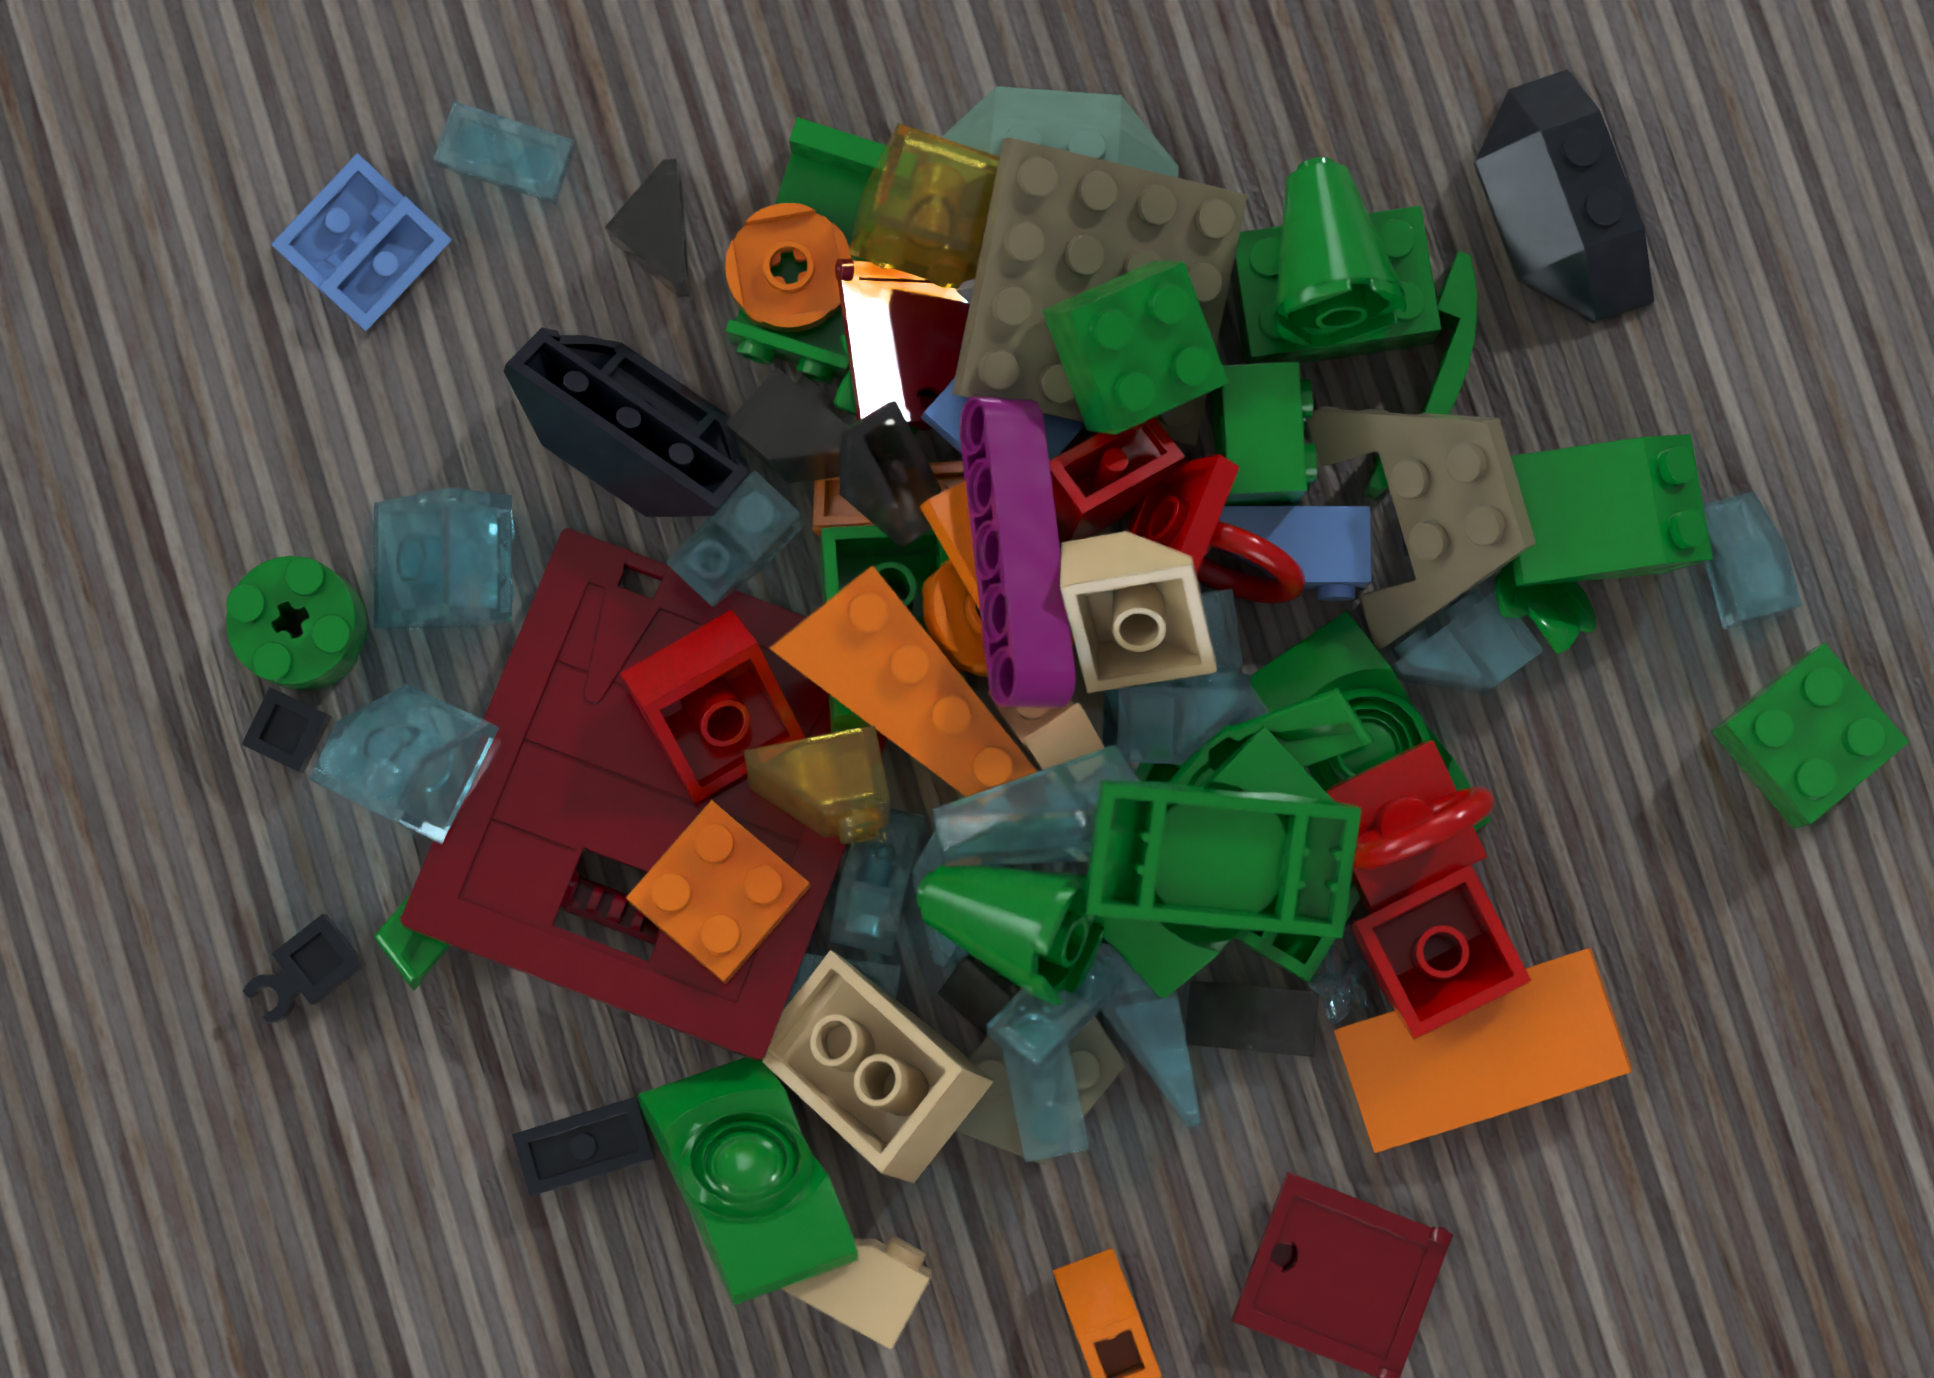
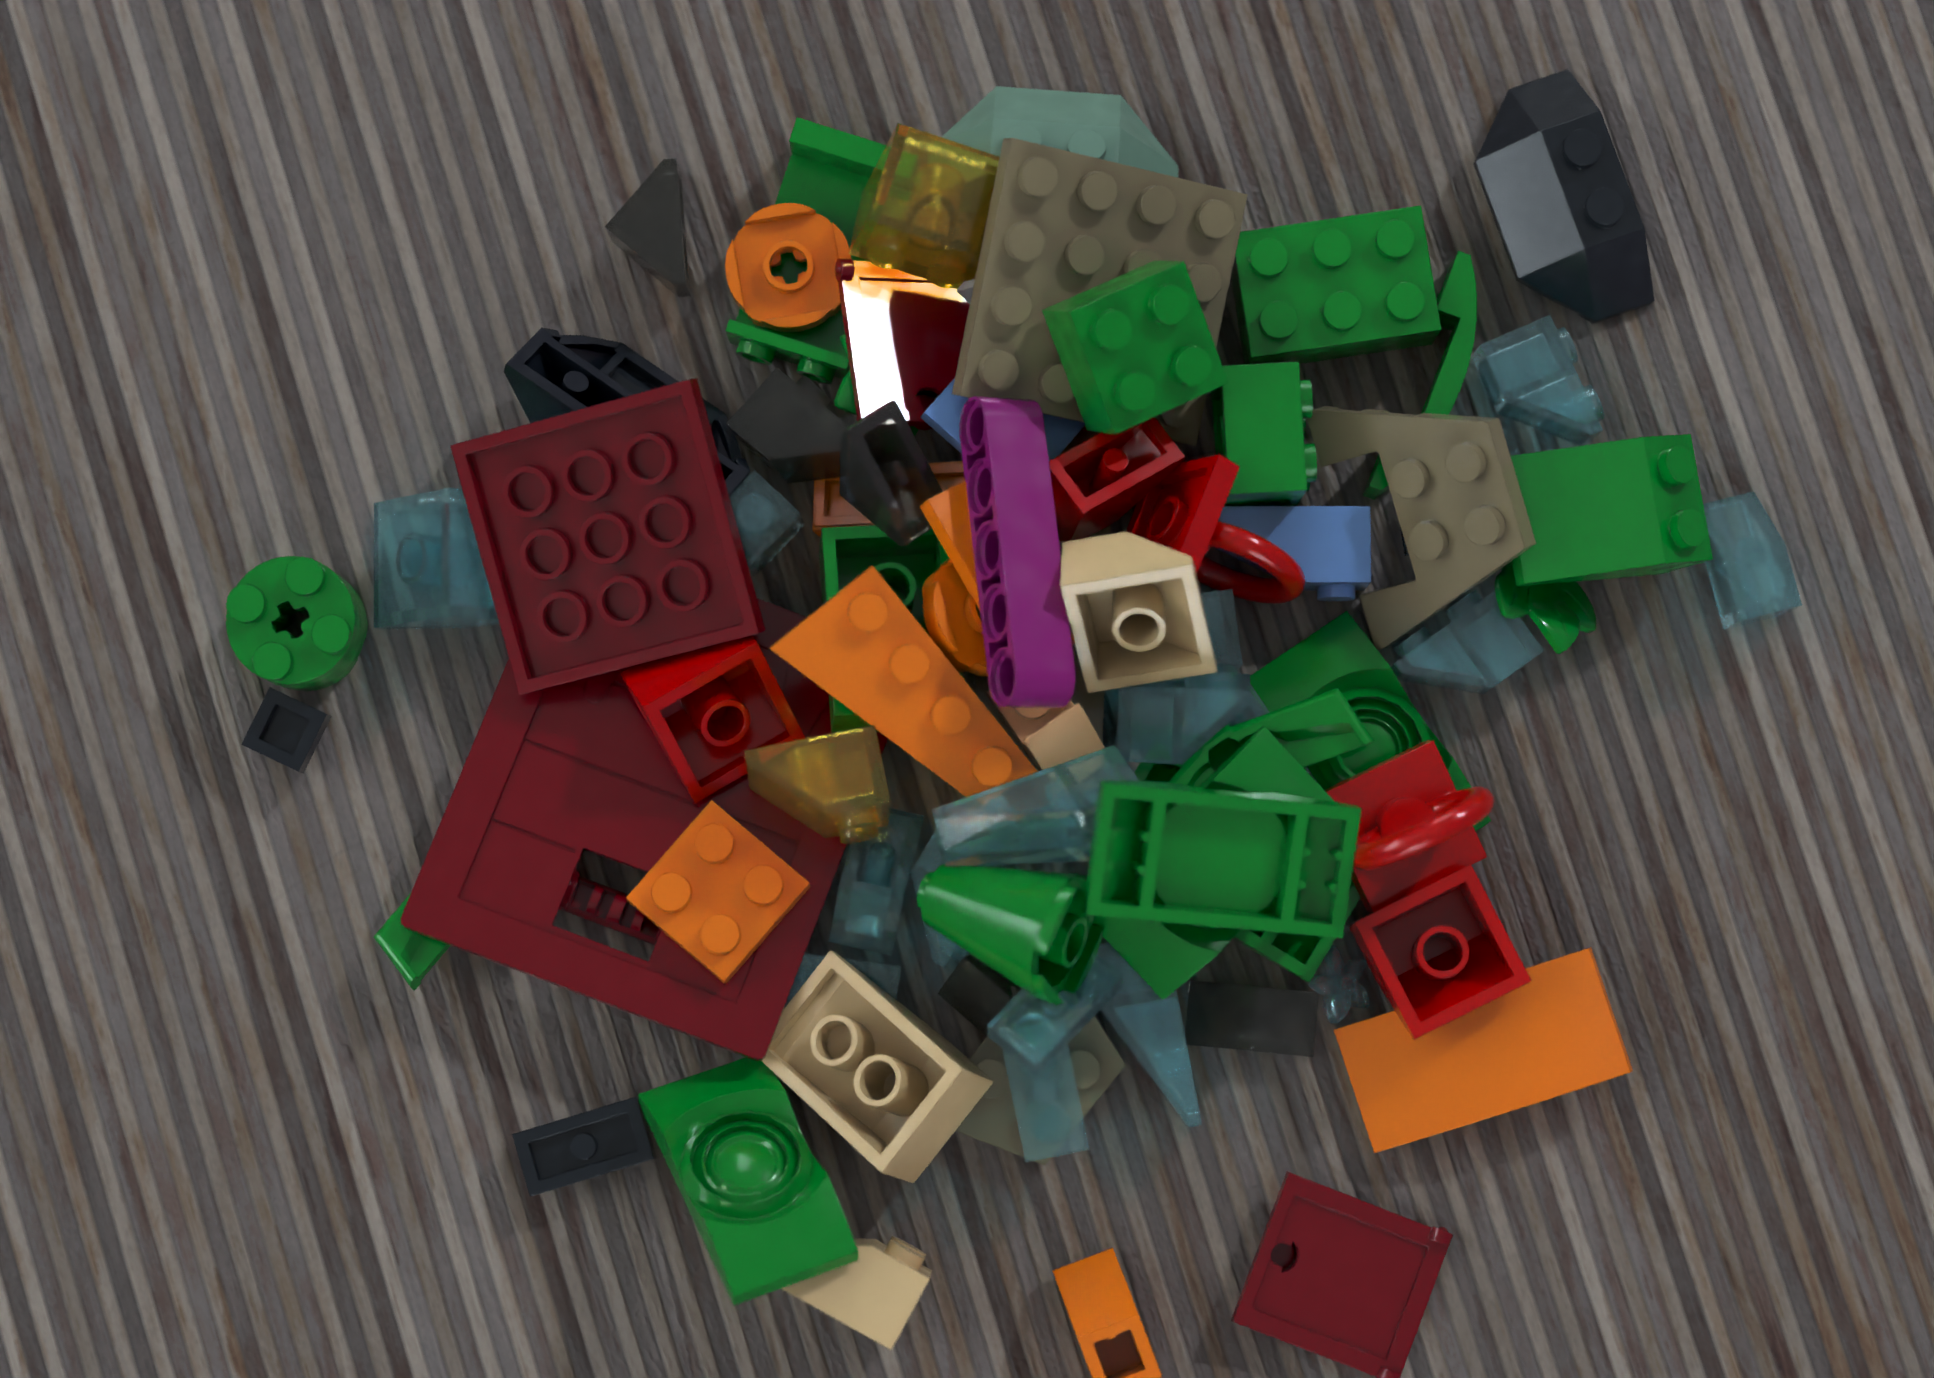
black plate [243,914,366,1024] -> none
medium blue slope [271,153,452,331] -> none
clear light blue slope [309,684,500,844] -> none
clear light blue plate [434,101,576,204] -> none
green cone [1275,157,1407,346] -> none
green brick [1711,643,1909,829] -> none
none -> dark red plate [450,378,766,695]
none -> clear light blue slope [1472,315,1604,446]

